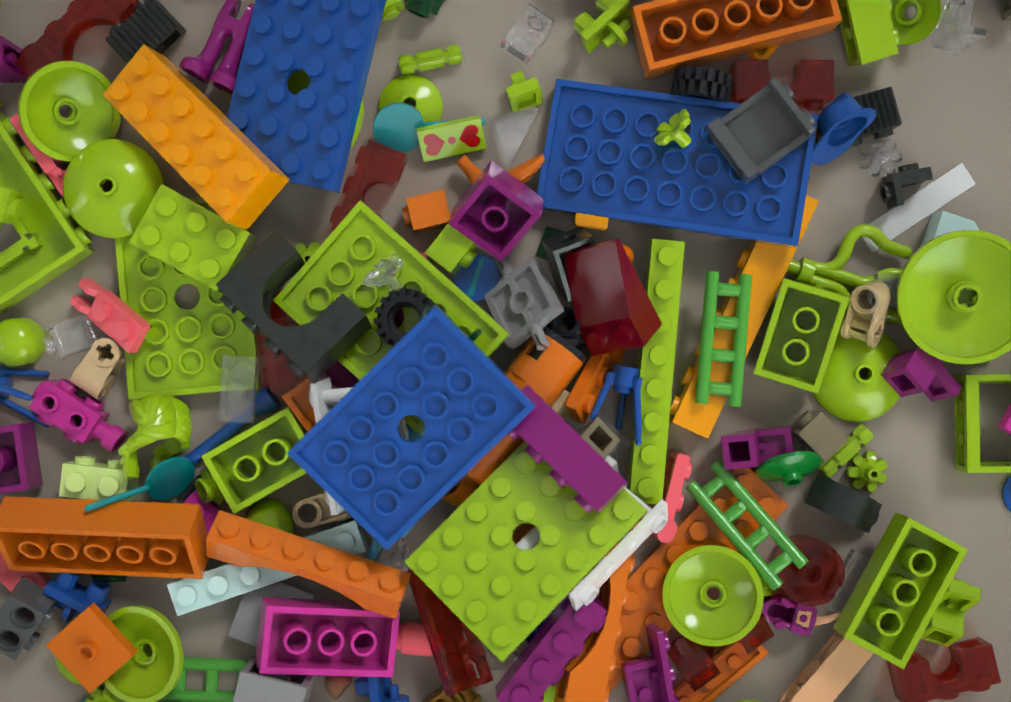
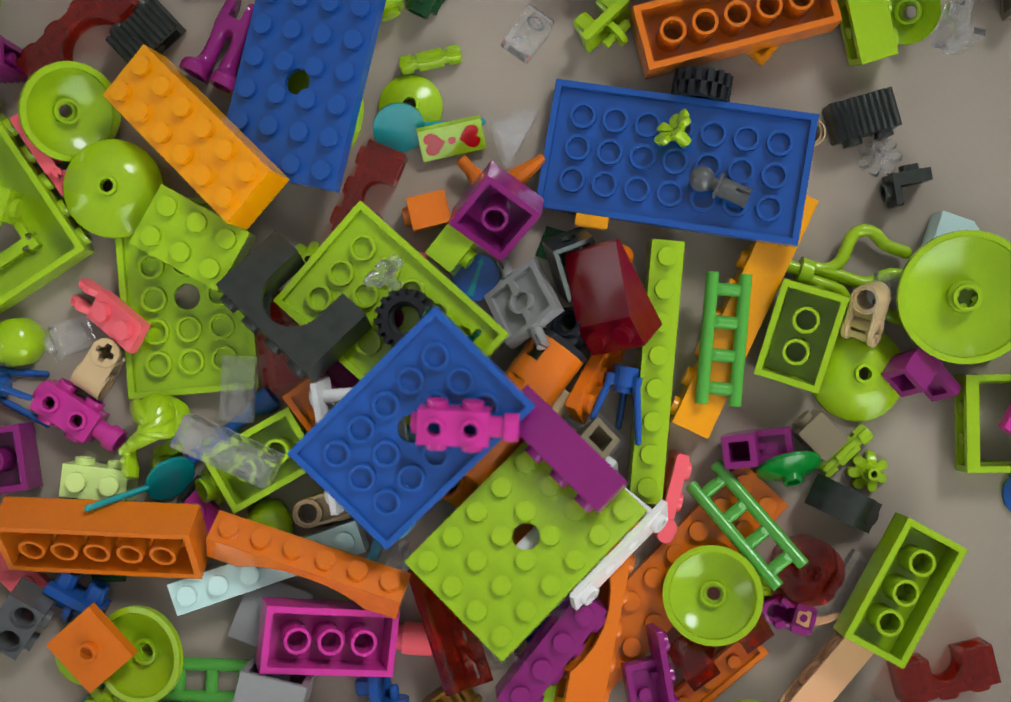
medium nougat hinge [324,676,353,700] -> none
lime tile [505,70,543,115] -> none
dark grey panel [706,76,815,185] -> none
clear red arch [729,59,834,111] -> none
blue piece [812,93,877,165] -> none
white sticker [862,163,976,253] -> none
lime brick [921,579,981,647] -> none
none -> clear brick [170,413,285,489]
none -> dark pink brick [410,397,520,453]
none -> dark grey pin [688,165,753,208]

